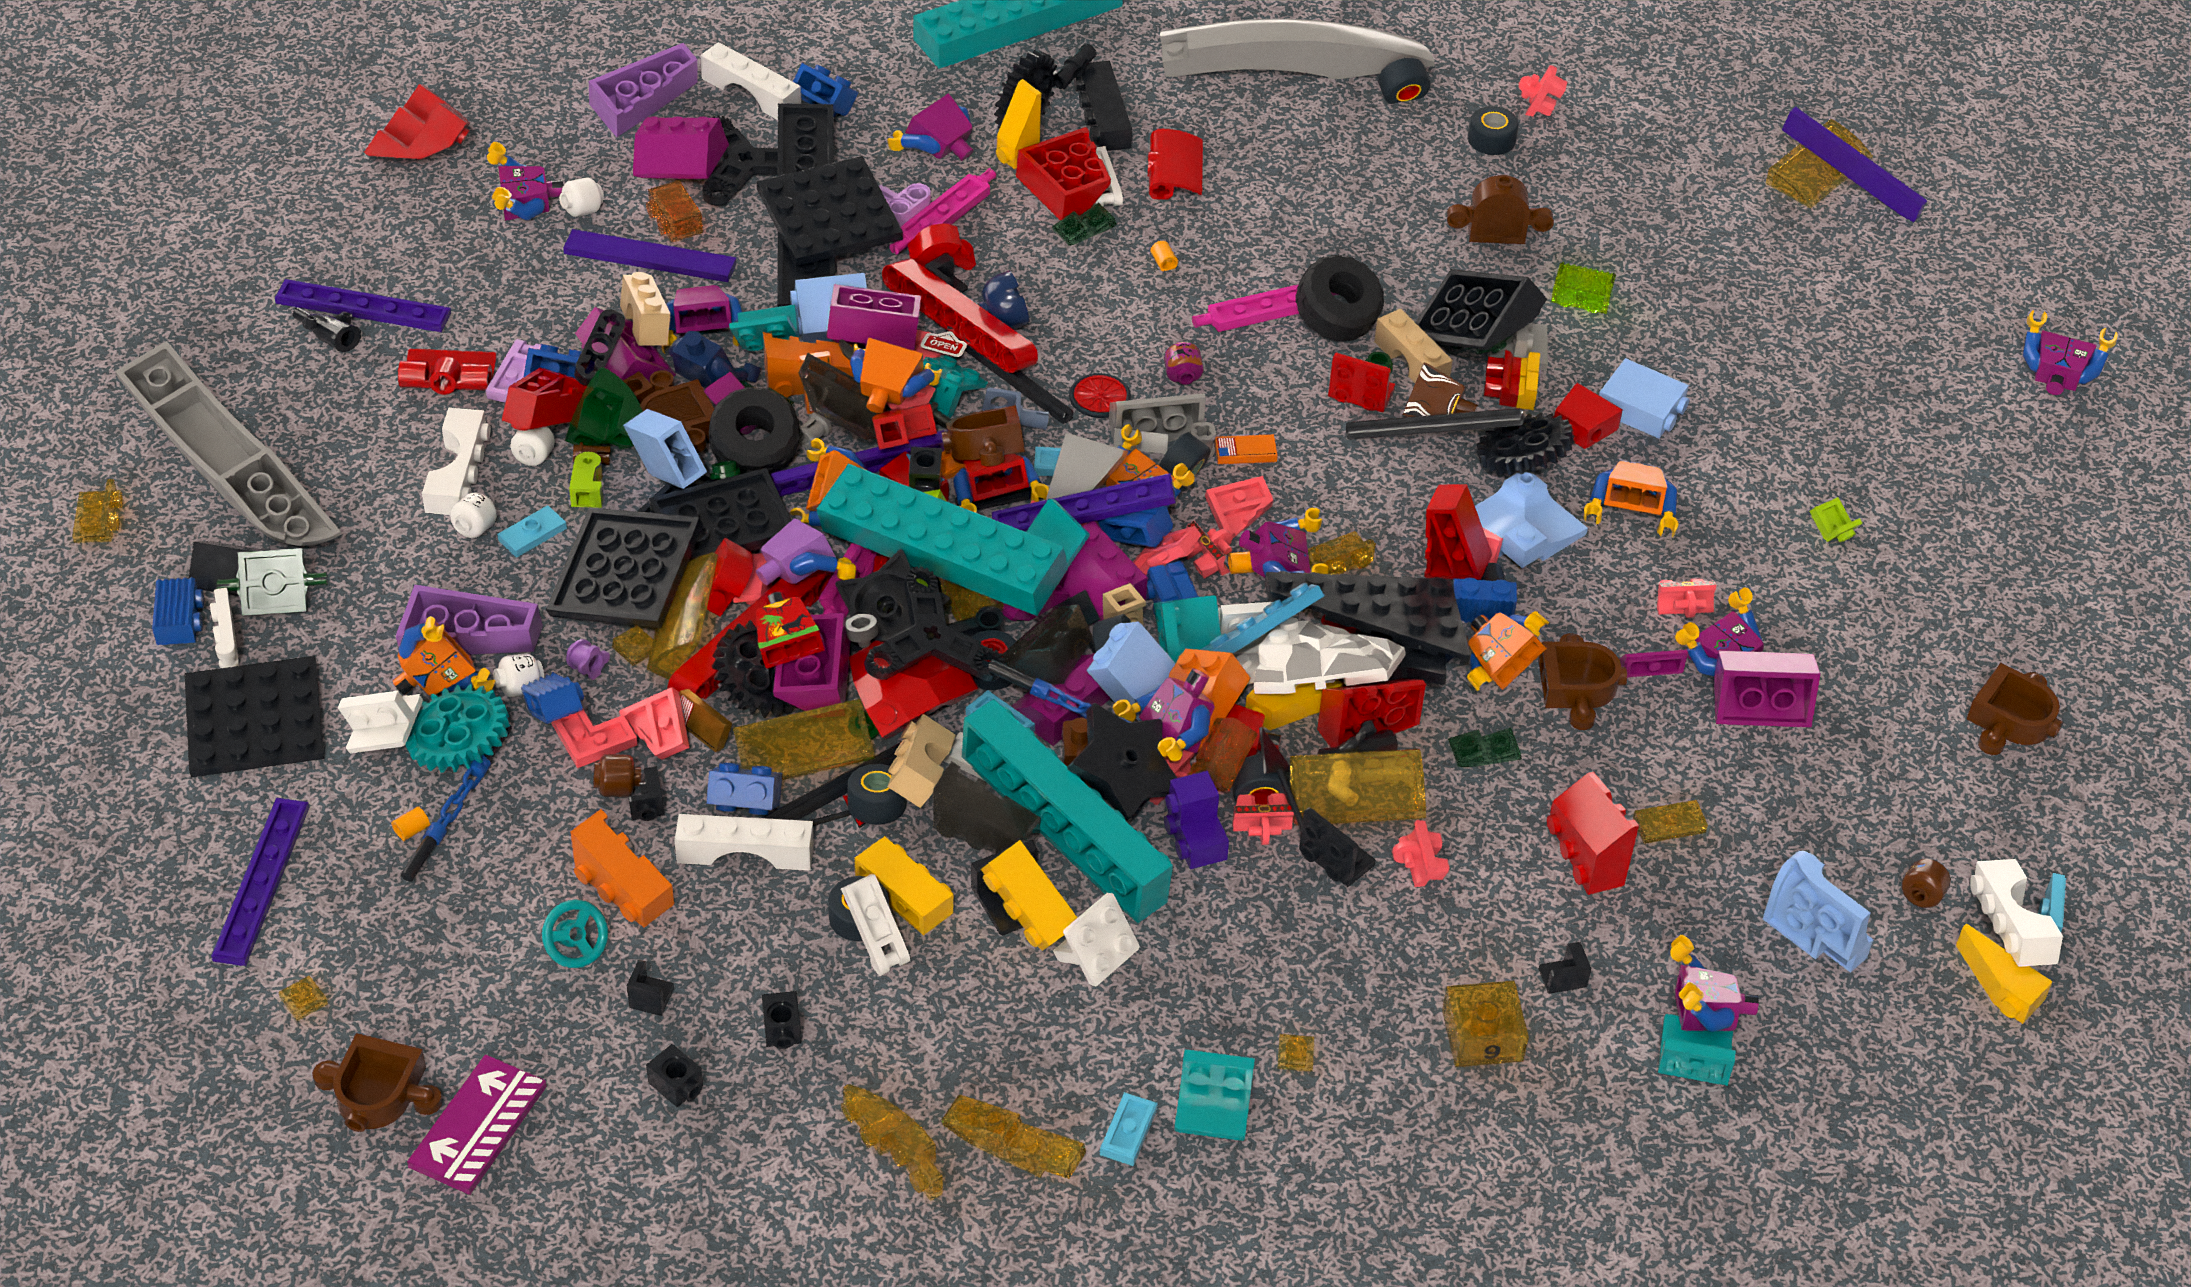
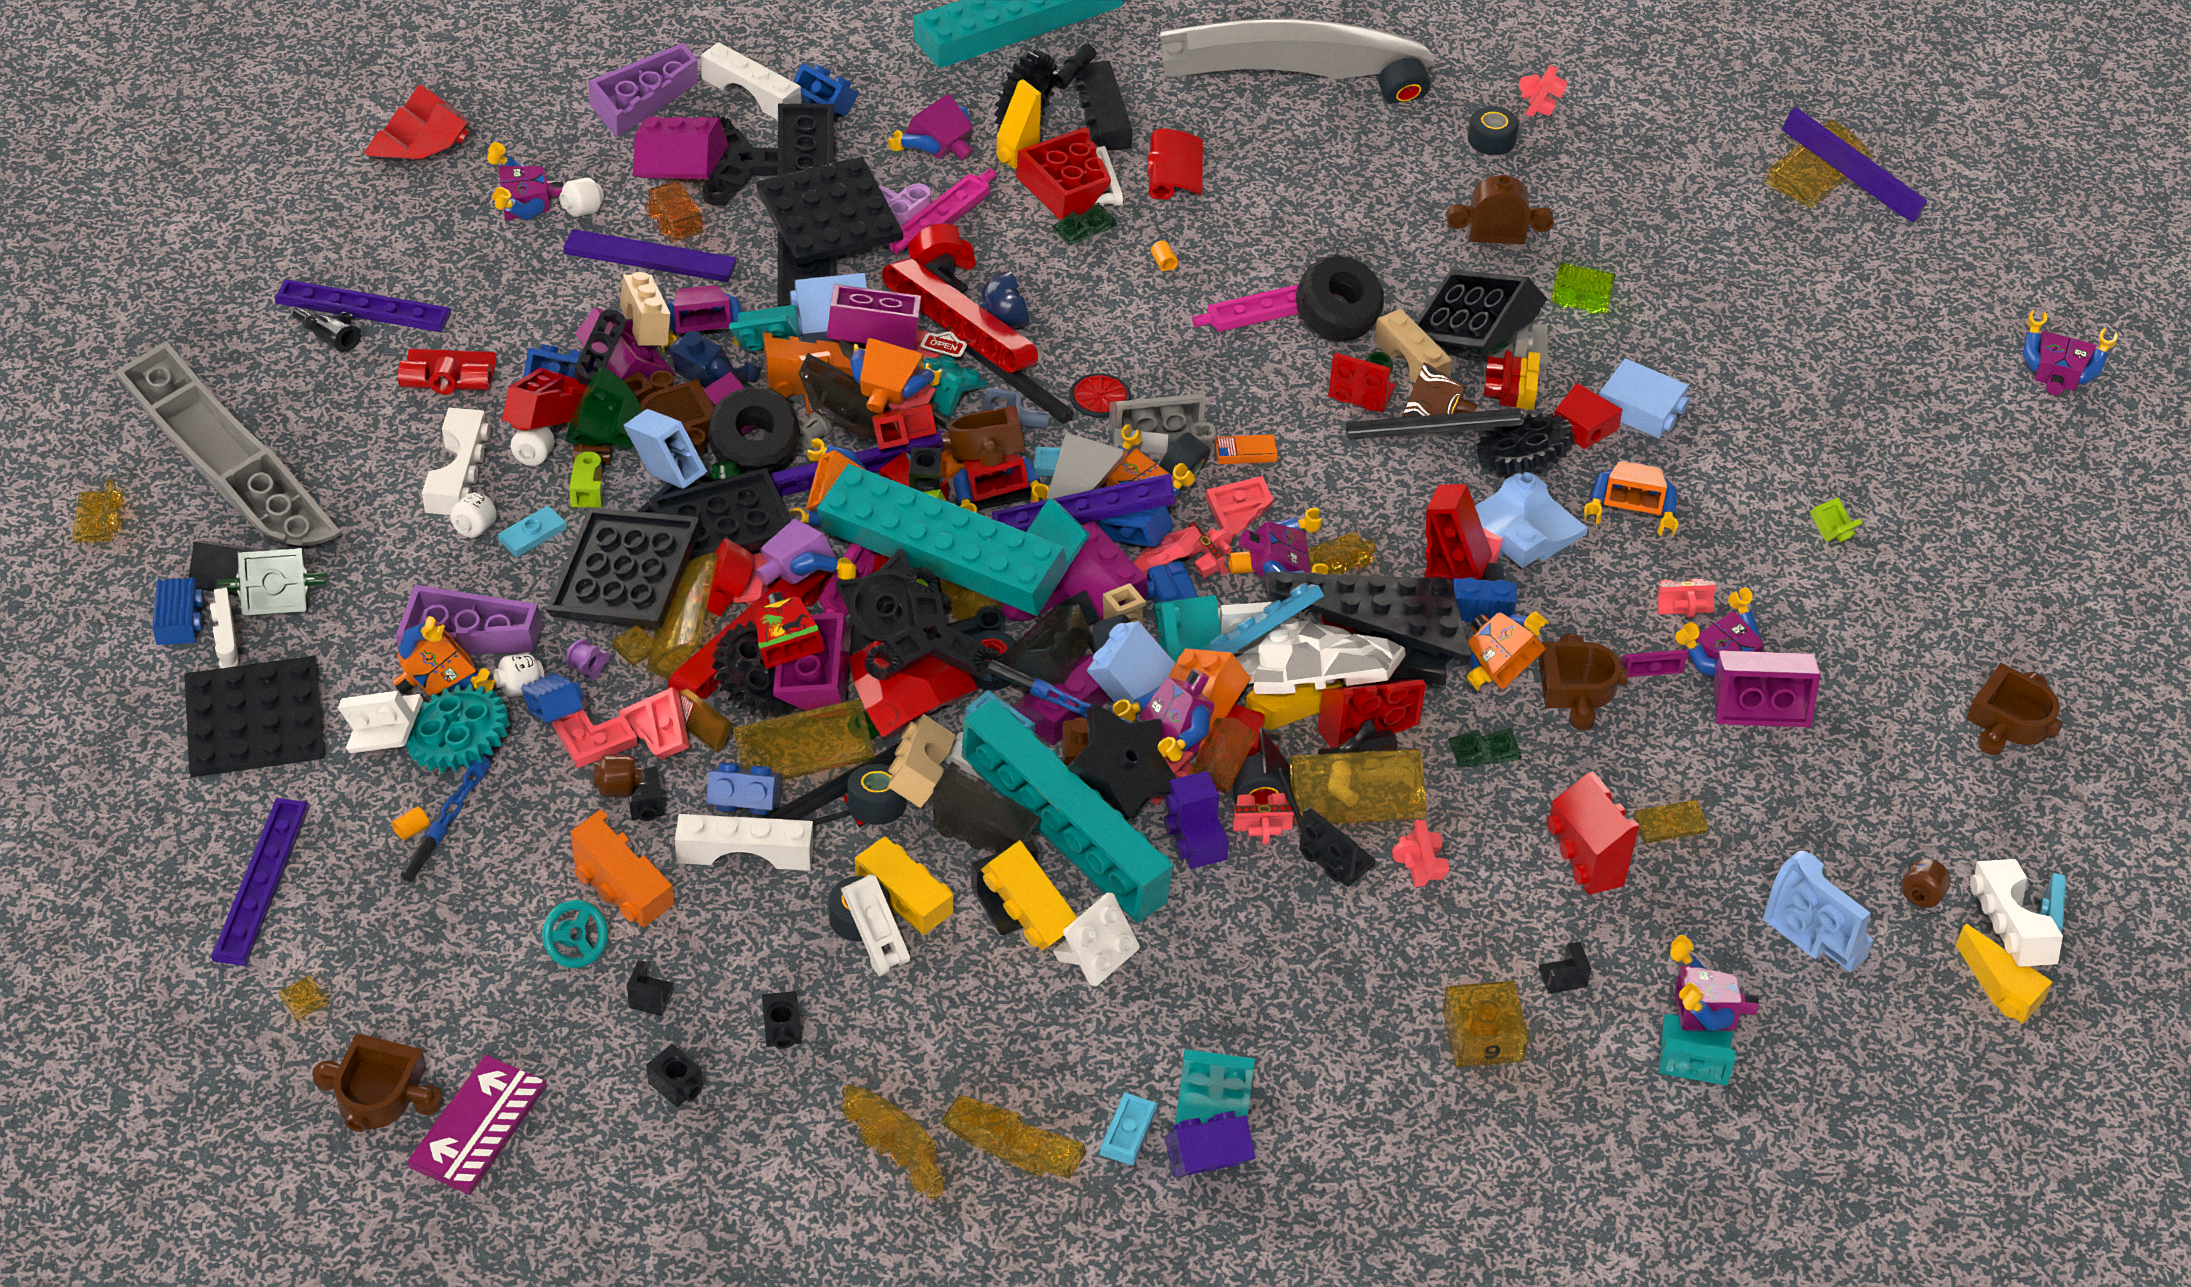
lavender plate [486,339,541,403] -> none
dark grey tile [845,614,879,647] -> none
magenta head [1164,342,1204,385] -> none
clear yellow plate [1277,1034,1314,1072] -> none
none -> dark purple brick [1164,1111,1256,1178]

